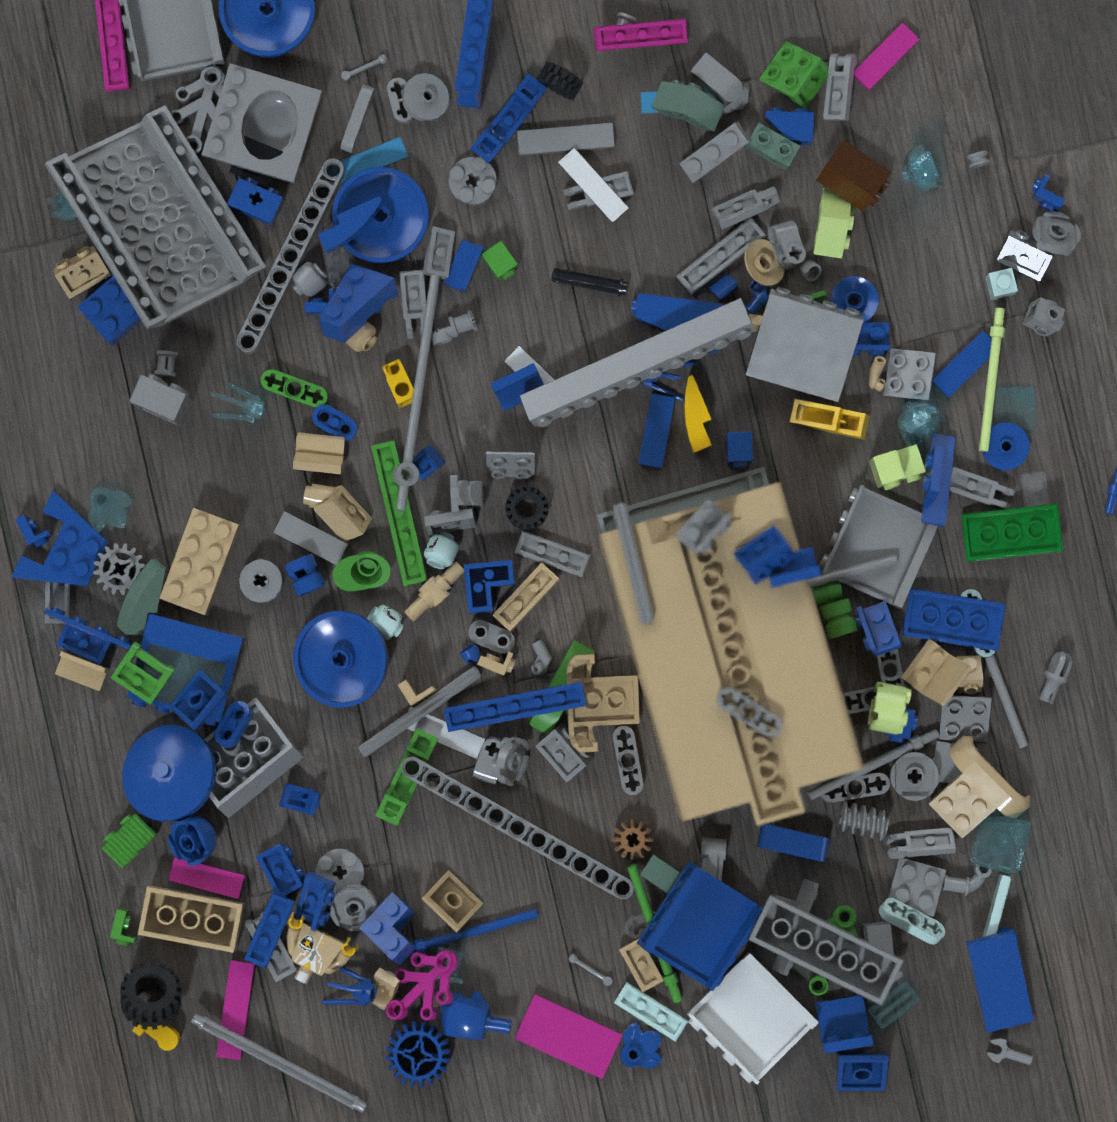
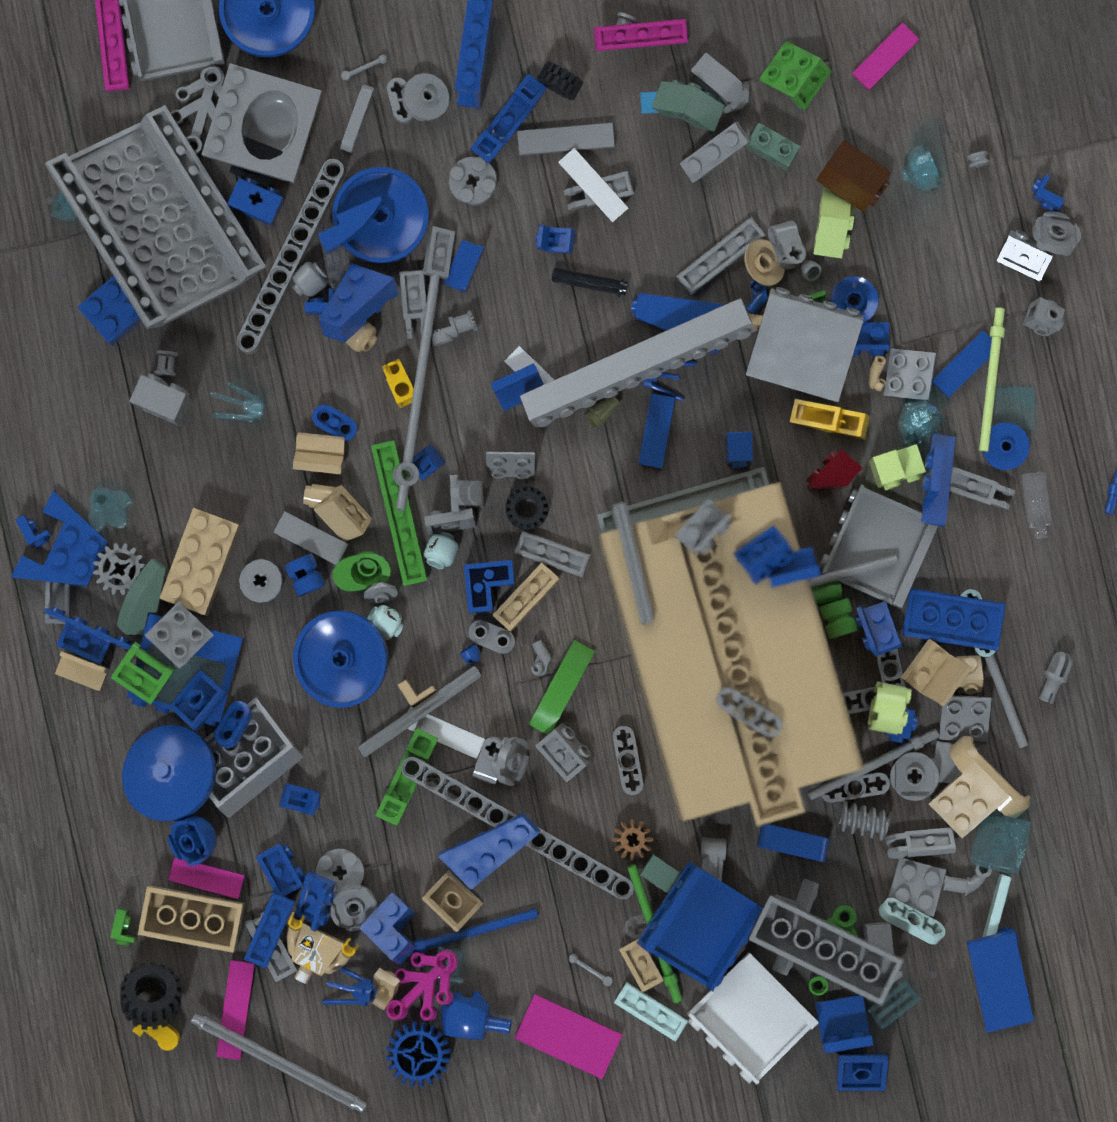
tan bracket [53,246,111,299] -> none
bright green brick [102,813,158,869] -> none
bright green beam [261,369,328,408] -> none
dark azure sticker [327,137,408,183] -> none
tan pin [404,561,464,622] -> none
blue plate [443,681,588,732] -> none
tan bracket [477,652,516,676] -> none
bright green brick [481,241,518,281] -> none
tan piece [566,654,640,752] -> none
blue plate [620,1022,662,1069] -> none
yellow slope [684,375,712,454] -> none
blue slope [709,274,739,302] -> none
light grey hinge [712,186,780,230] -> none
blue slope [764,107,814,145] -> none
light grey plate [823,54,857,121] -> none
green tile [961,503,1064,562] -> none
light aqua brick [985,268,1018,300] -> none
light grey bar [986,1038,1033,1065] -> none
none -> light grey hinge [145,602,213,669]
none -> light grey piece [364,582,398,604]
none -> blue wing [438,813,540,890]
none -> blue bracket [536,225,576,254]
none -> olive cone [584,396,620,428]
none -> dark red slope [806,449,863,491]

